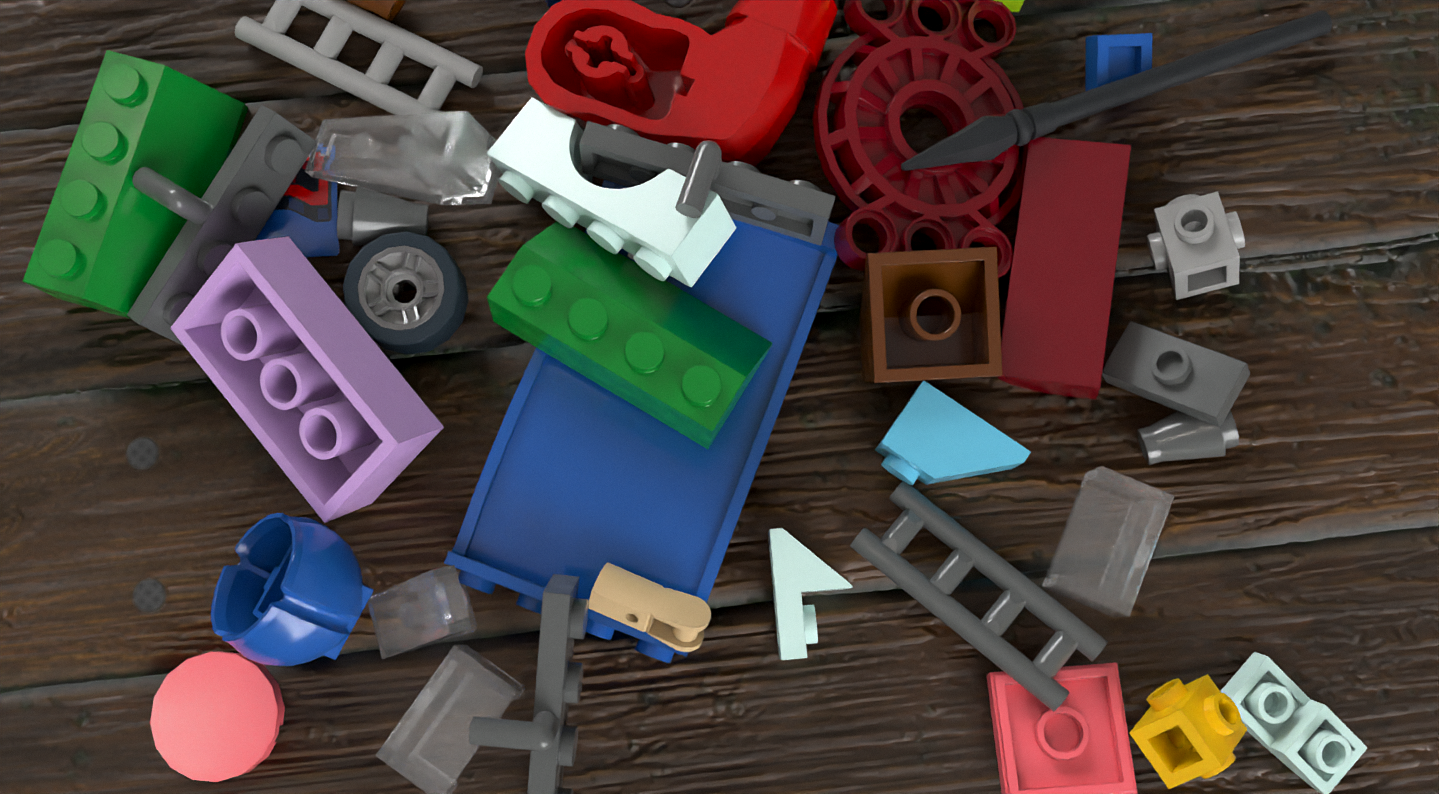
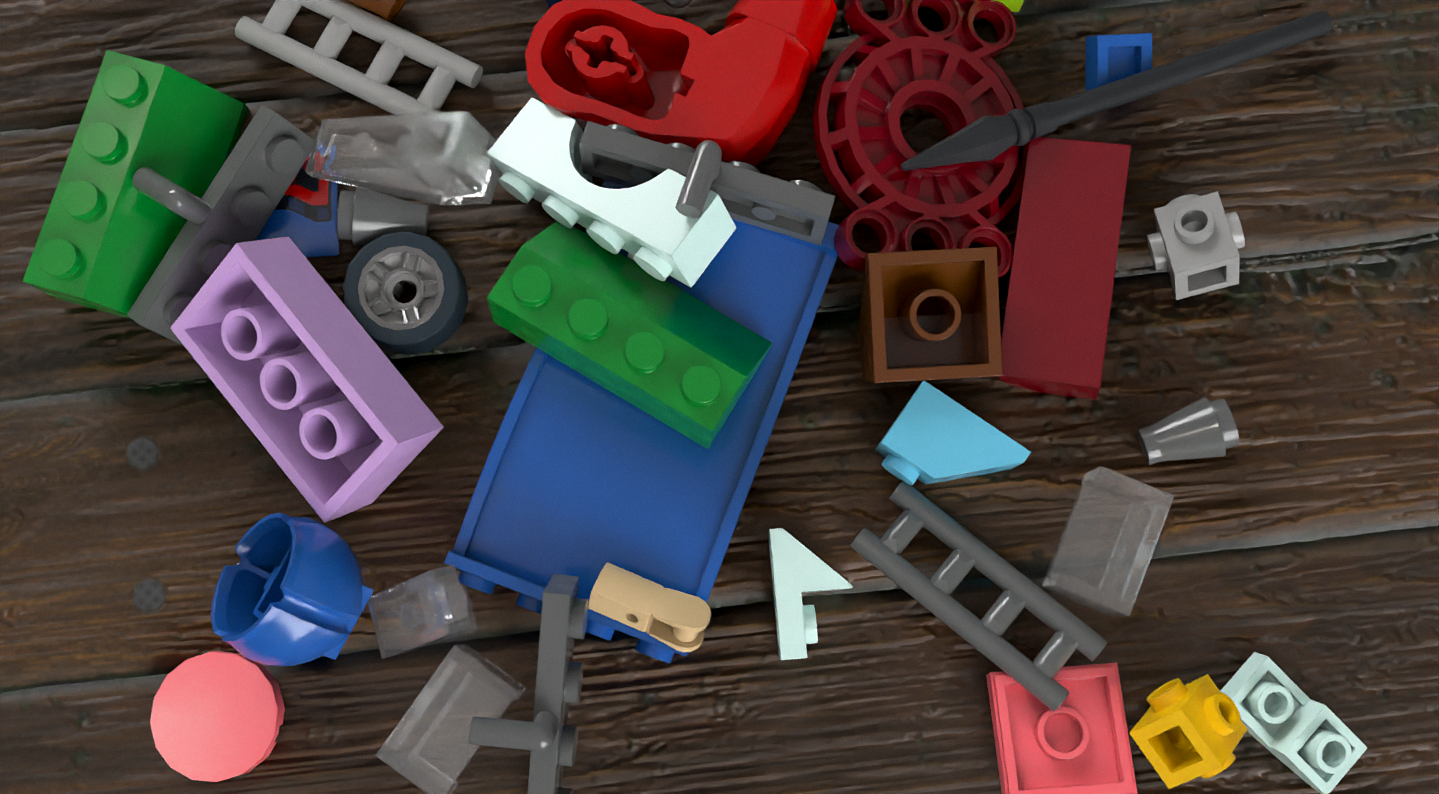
dark grey plate [1102,321,1250,427] -> none

